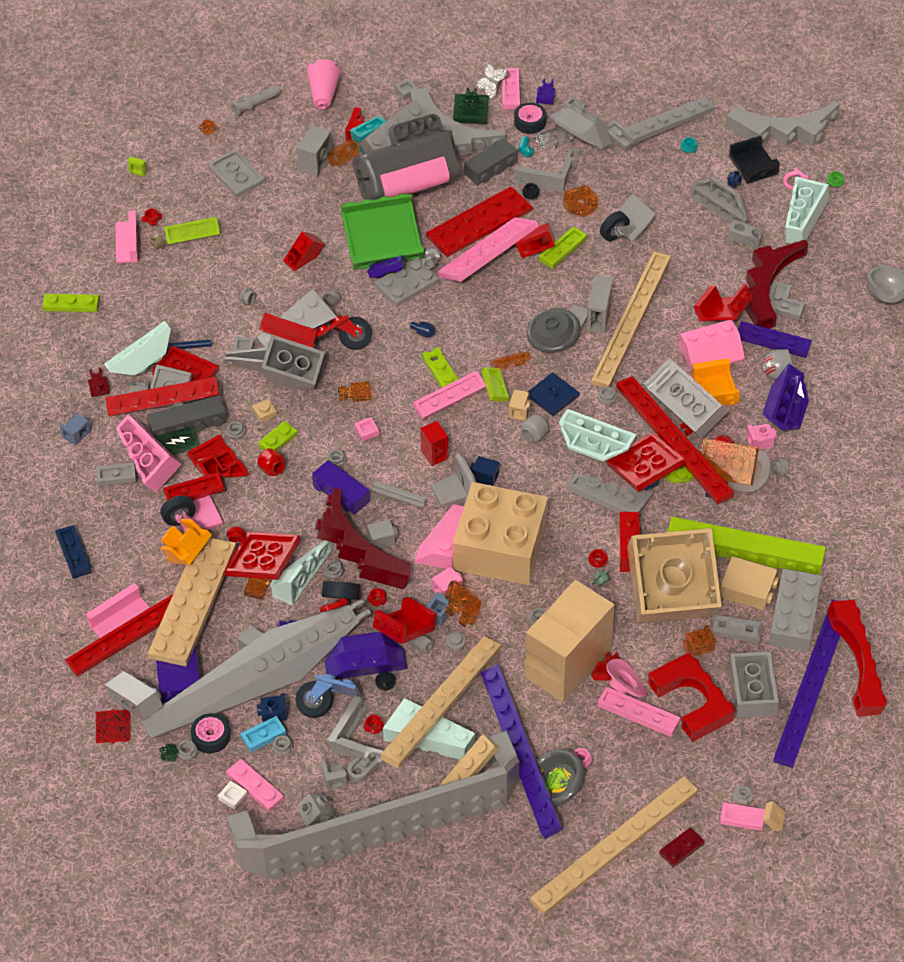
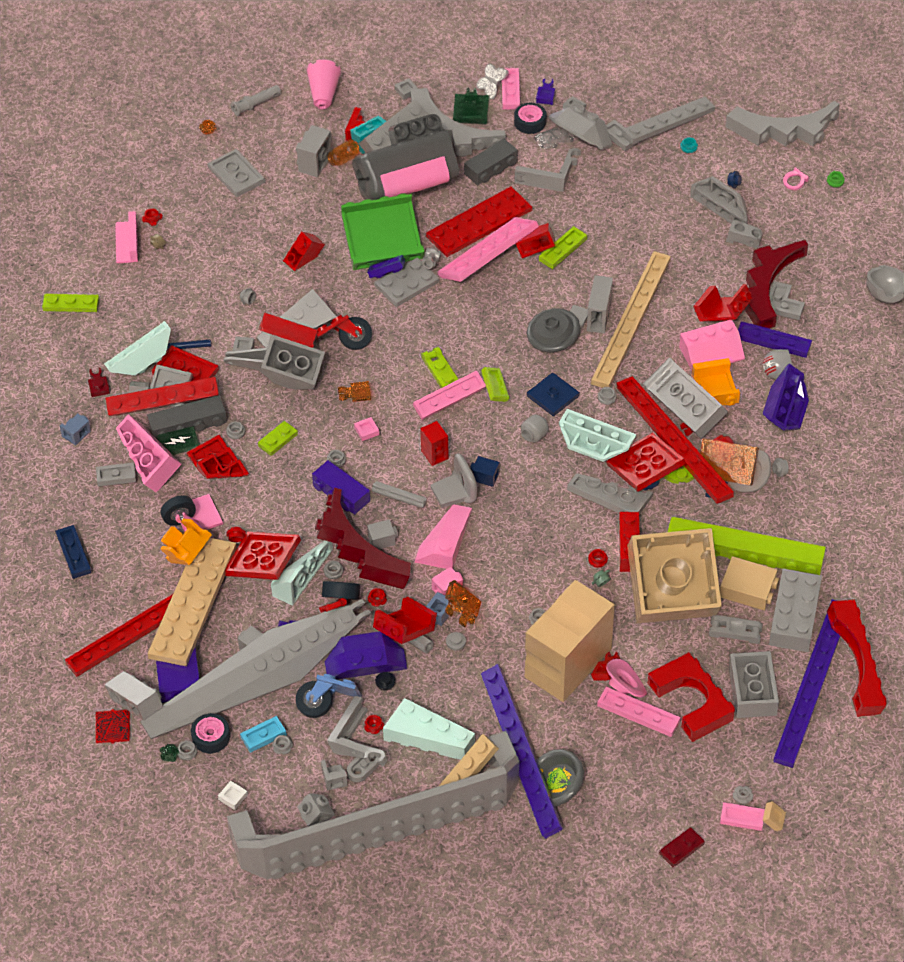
bright pink panel [86,583,149,638] -> none
lime tile [127,156,147,177] -> none
red plate [163,472,224,501] -> none
lime plate [164,217,220,244] -> none
bright pink plate [226,759,284,812] -> none
clear orange plate [244,578,269,600] -> none
tan plate [252,399,277,422] -> none
red head [257,448,286,476] -> none
dark blue brick [257,693,287,722] -> none
light grey plate [323,289,341,306] -> none
tan plate [380,636,501,769] -> none
dark blue cylinder [410,321,435,338] -> none
tan brick [453,482,548,585] -> none
clear orange plate [490,351,530,370] -> none
tan brick [508,389,531,421] -> none
teal arm [518,136,534,157] -> none
black plate [522,183,540,199] -> none
tan plate [530,776,698,915] -> none
clear orange plate [563,185,598,217] -> none
bright pink plate [573,748,592,768] -> none
light grey plate [600,194,657,242] -> none
clear orange brick [683,625,716,658] -> none
black panel [729,136,780,184] -> none
bright pink brick [746,423,777,450] -> none
light aqua wedge [785,177,829,244] -> none

